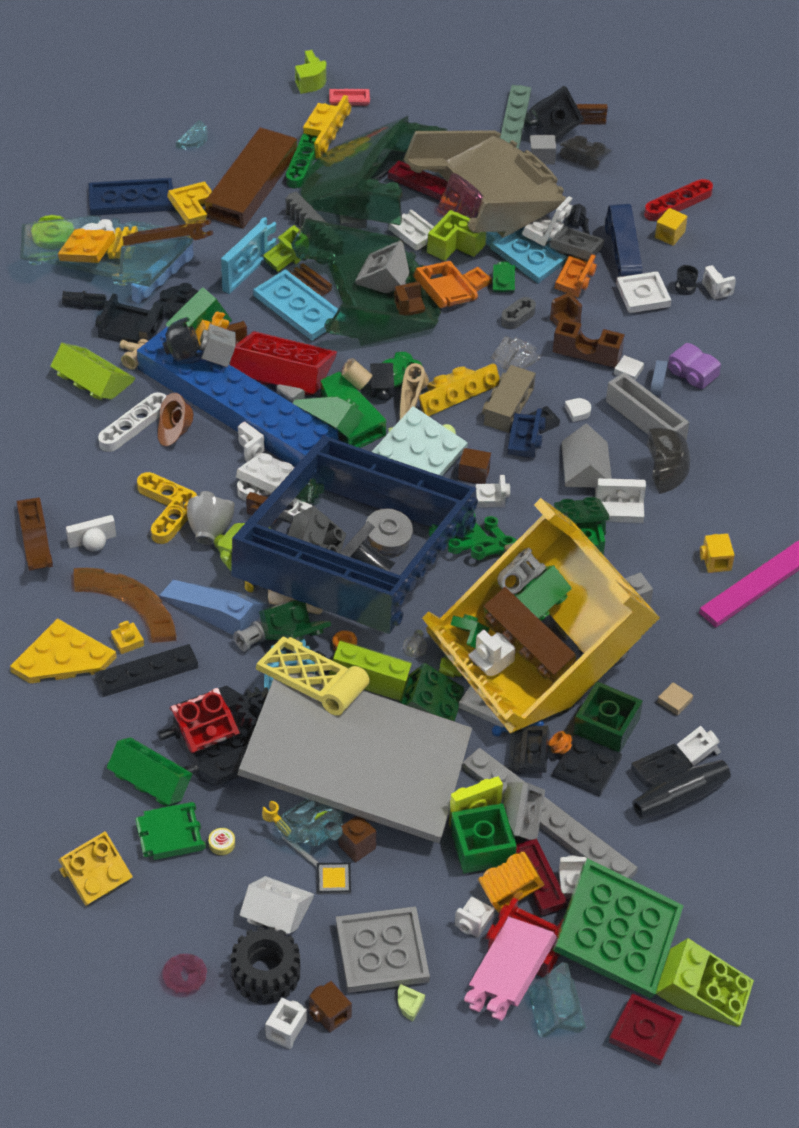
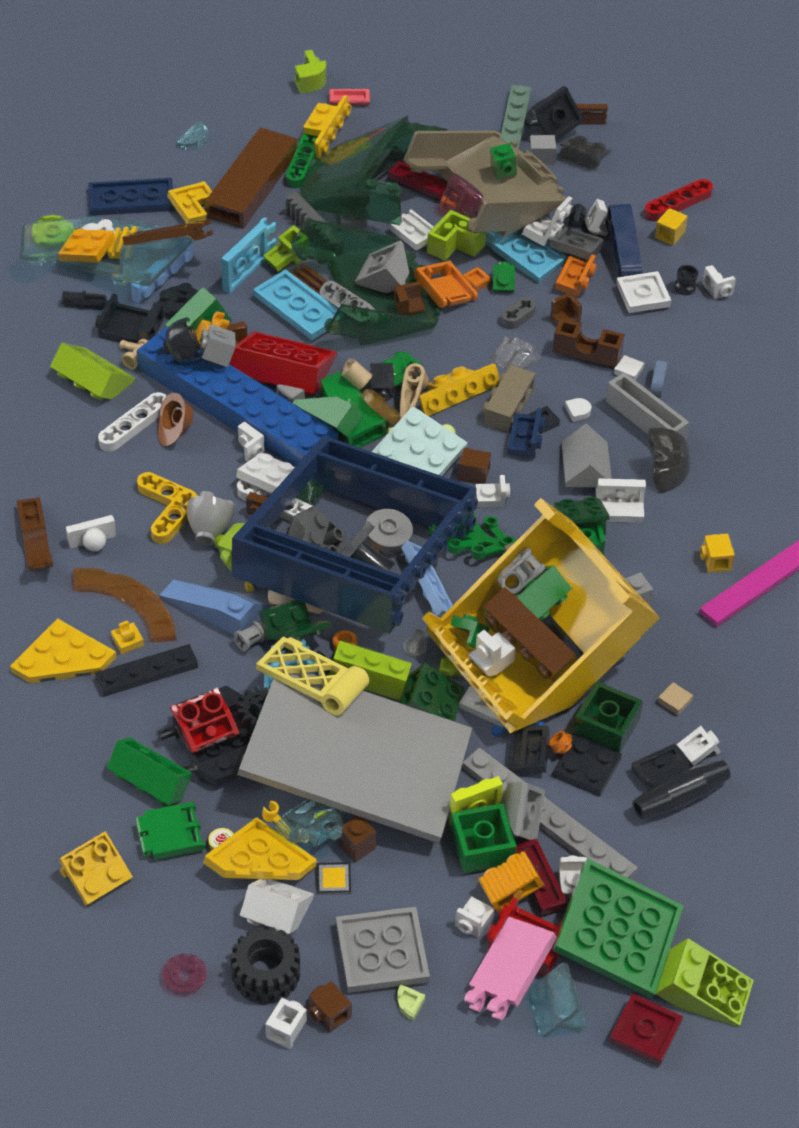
medium lavender brick [668,343,721,389] -> none
none -> yellow plate [204,817,317,880]
none -> light grey beam [320,281,378,326]
none -> clear yellow tile [361,389,401,424]
none -> light blue plate [401,541,453,618]
none -> green brick [490,143,517,180]
none -> white bracket [585,199,608,236]

